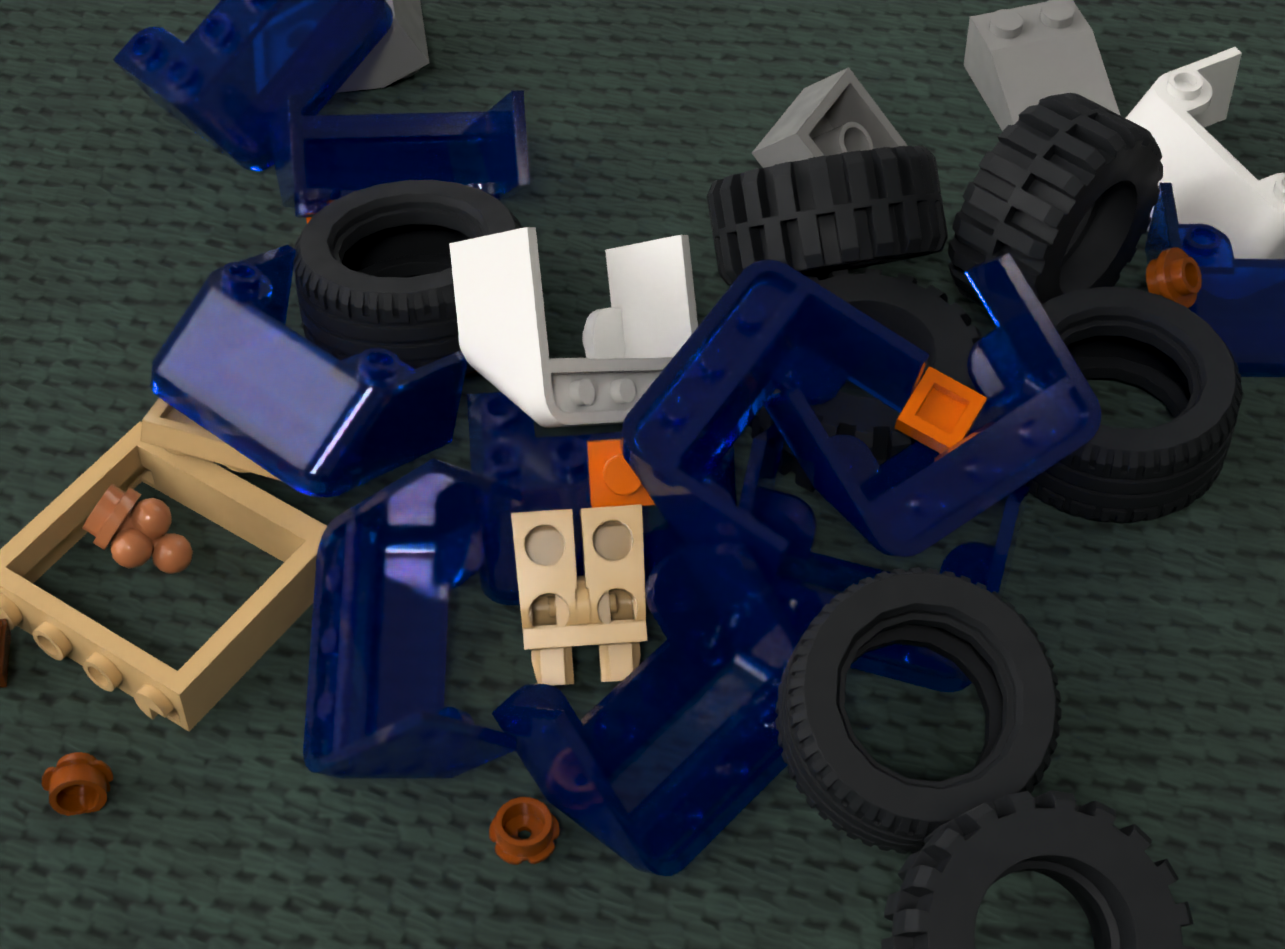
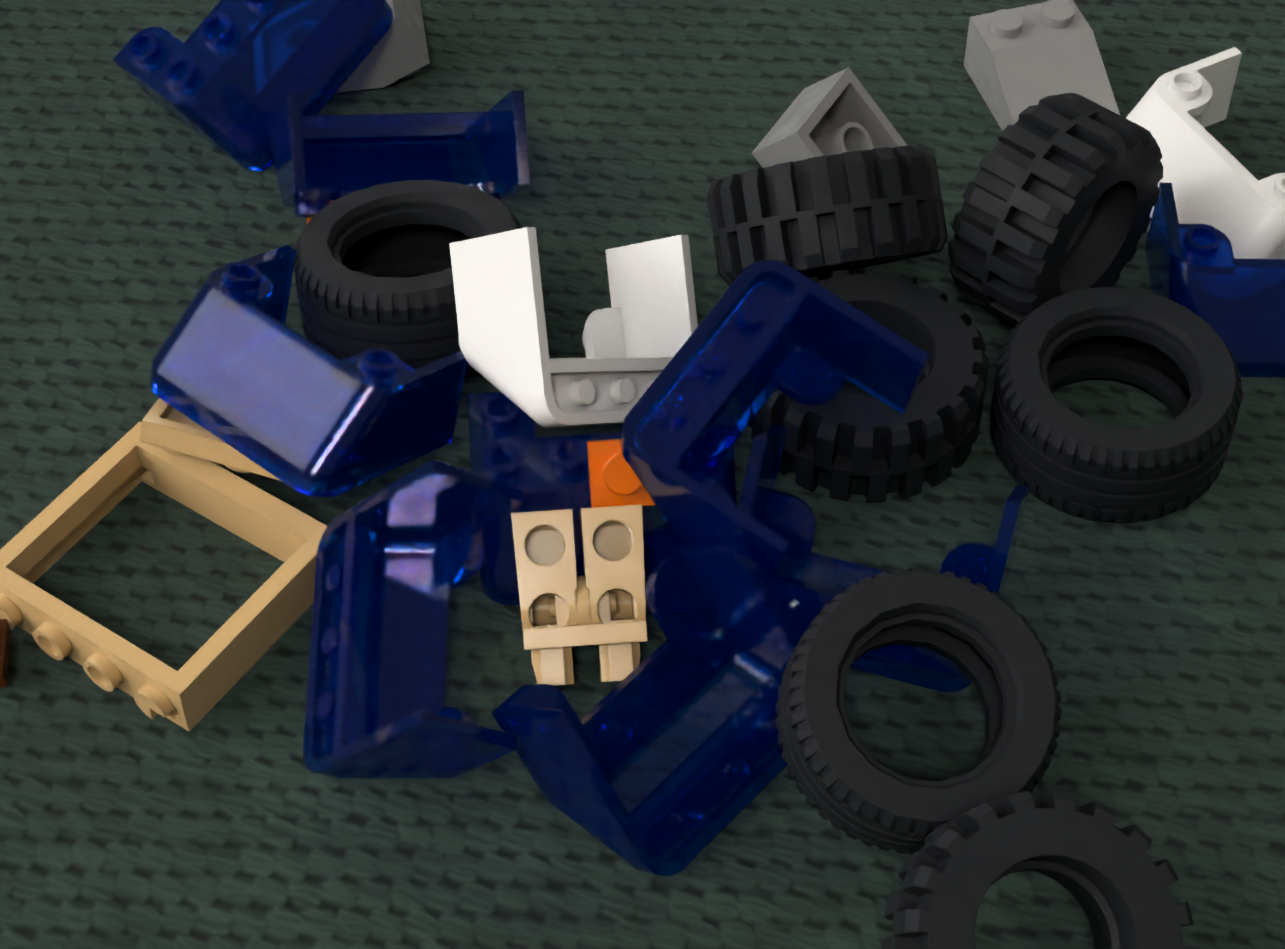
dark orange plate [42,752,113,816] -> none
nougat piece [82,484,193,574] -> none
dark orange plate [489,797,560,865] -> none
clear blue windscreen [761,253,1101,557] -> none
orange plate [895,366,987,460] -> none
dark orange plate [1146,247,1202,308] -> none

